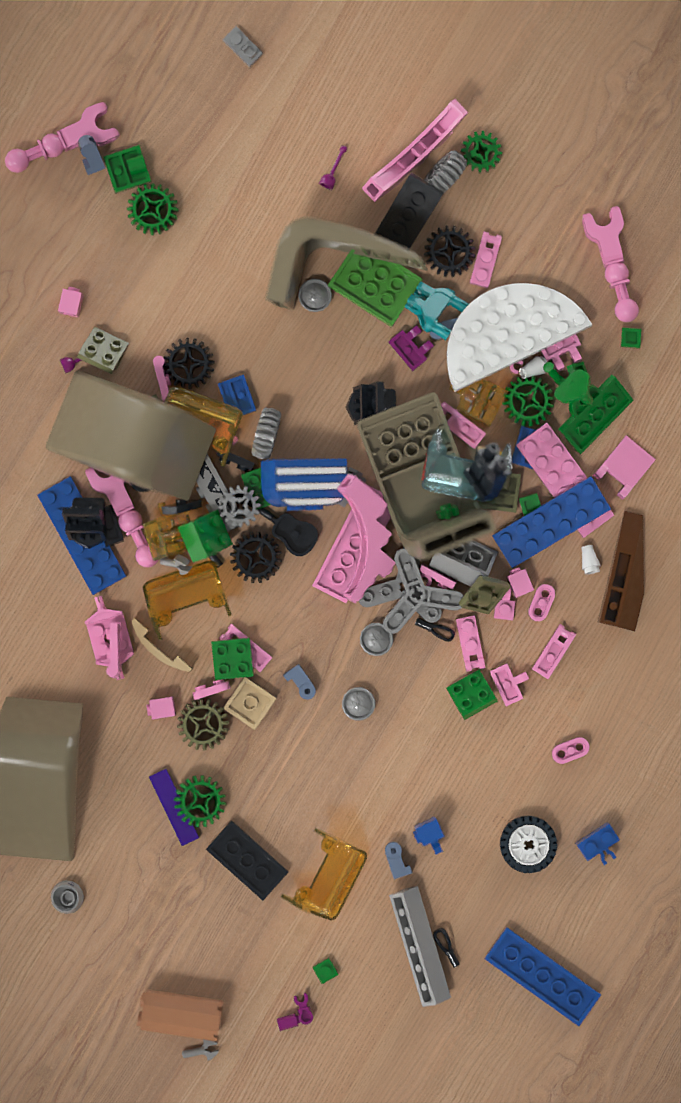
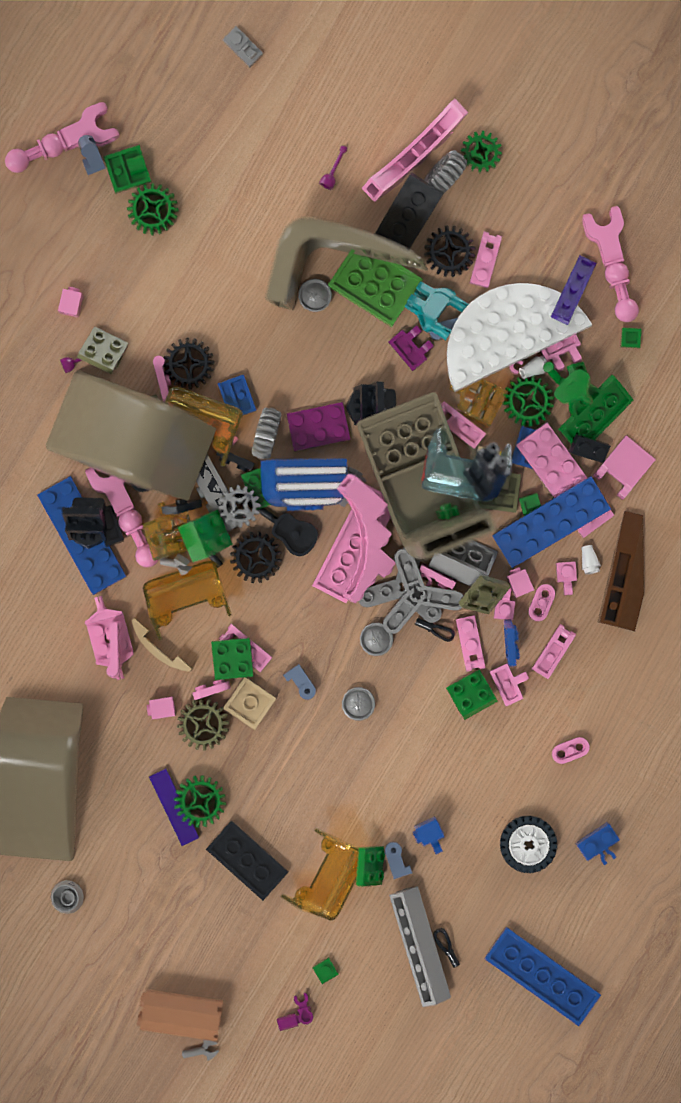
none -> magenta plate [287,402,350,452]
none -> green plate [356,846,385,887]
none -> blue plate [503,620,520,666]
none -> dark purple tile [551,255,597,325]
none -> bright pink plate [556,562,577,595]
none -> black plate [569,434,611,463]

